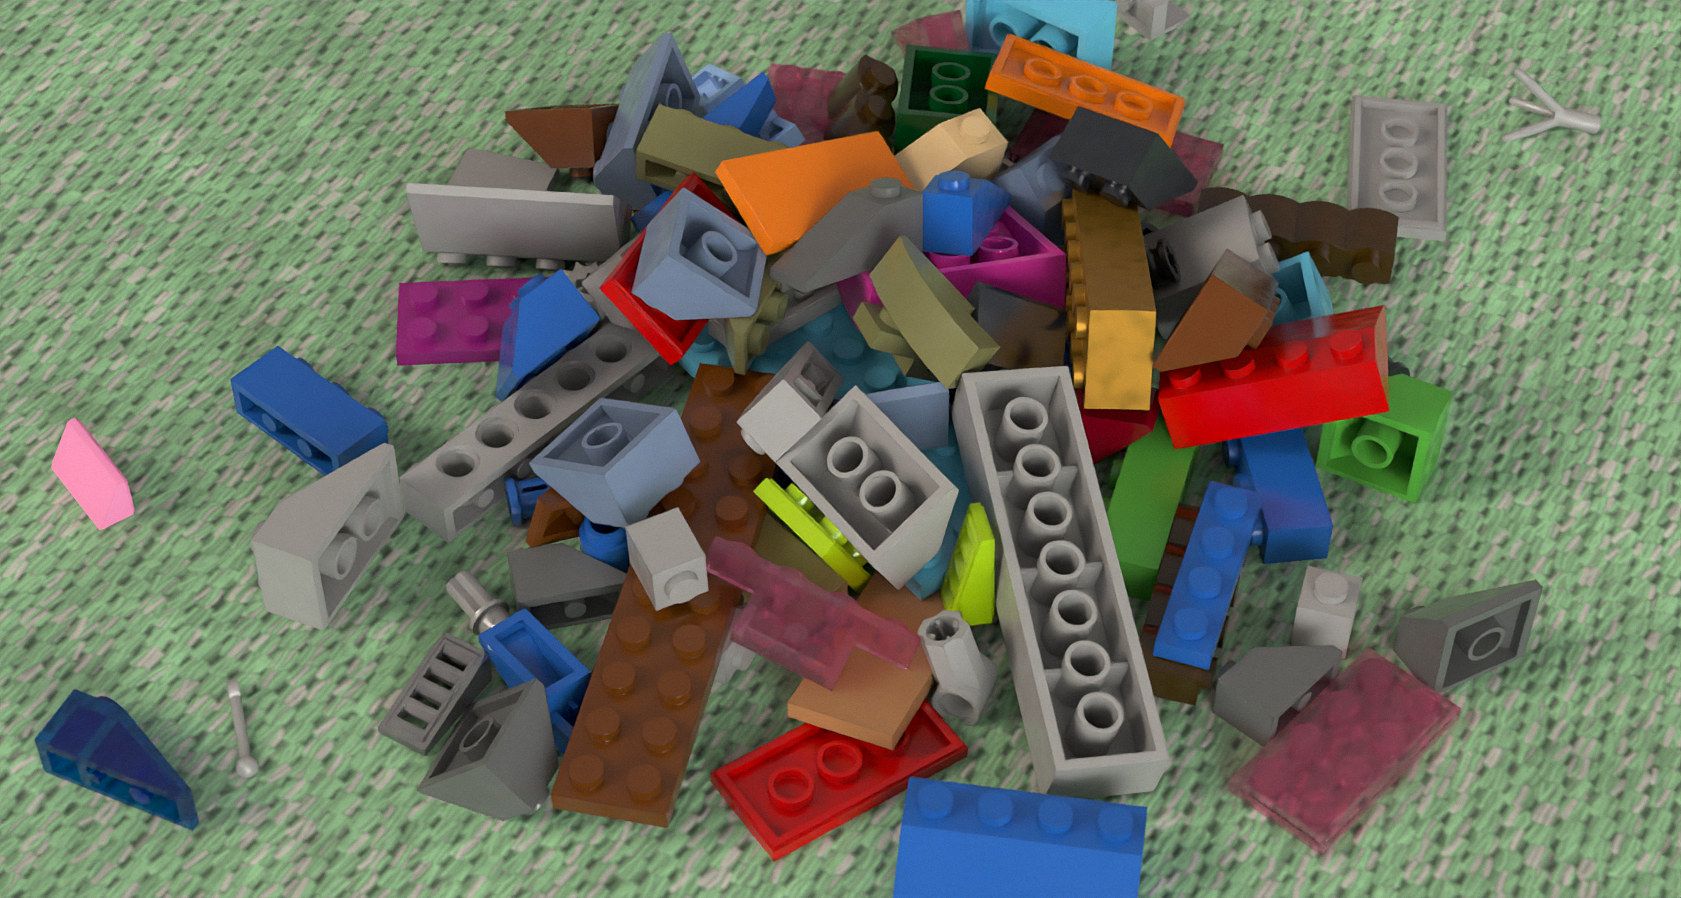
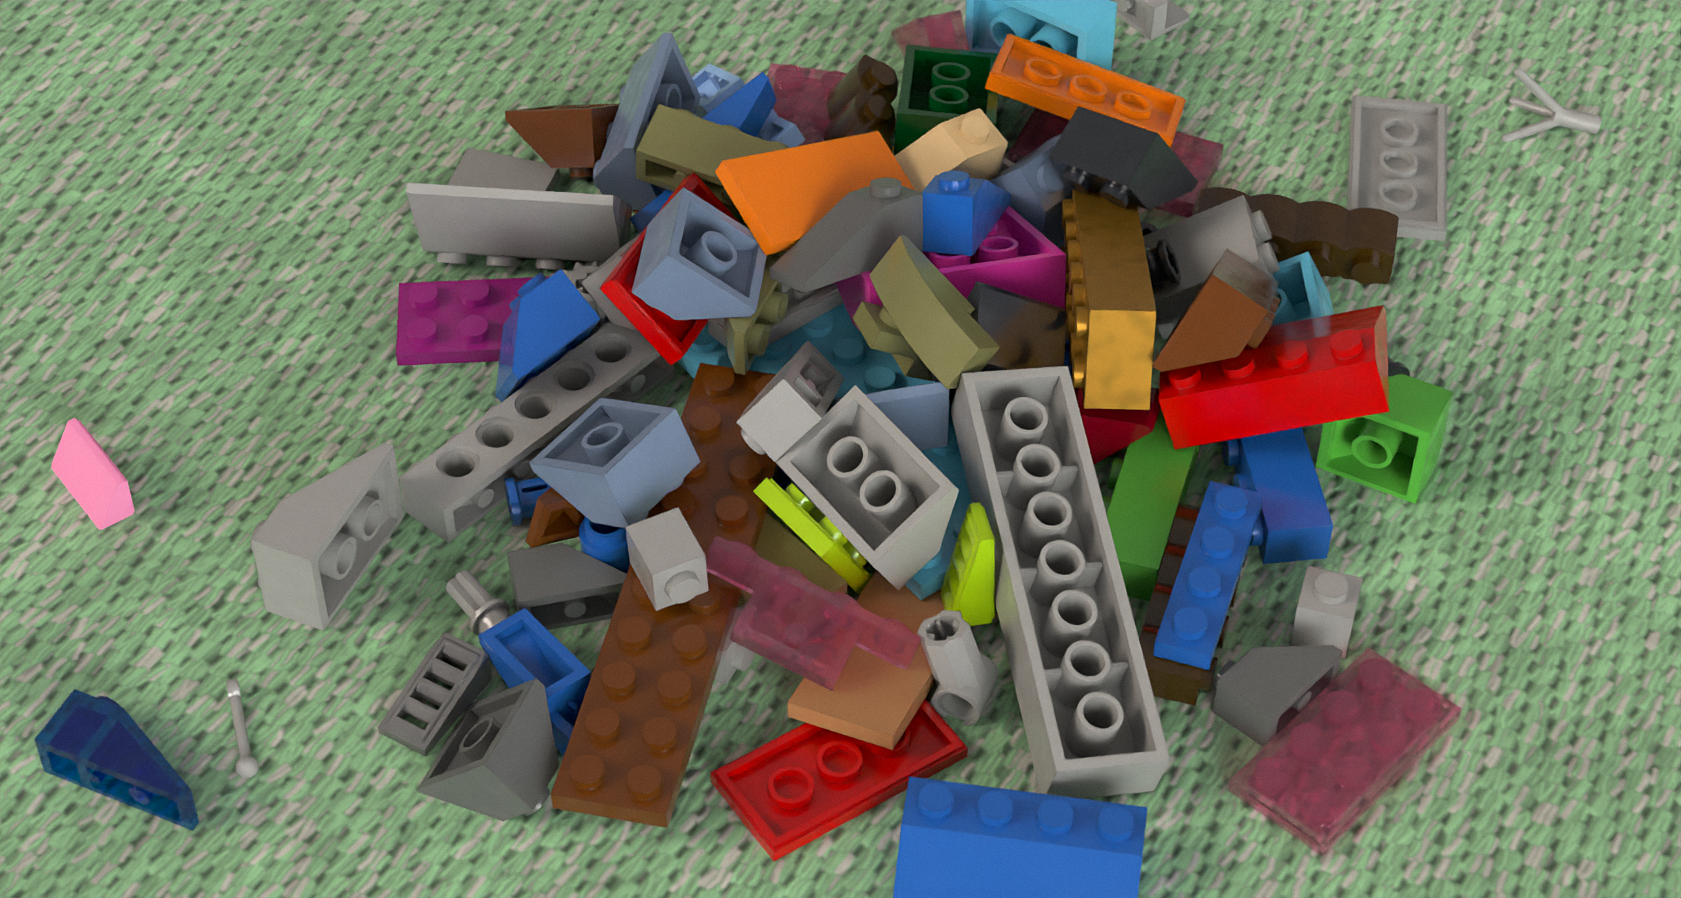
blue brick [230,346,389,476] -> none
dark grey slope [1393,580,1543,697] -> none

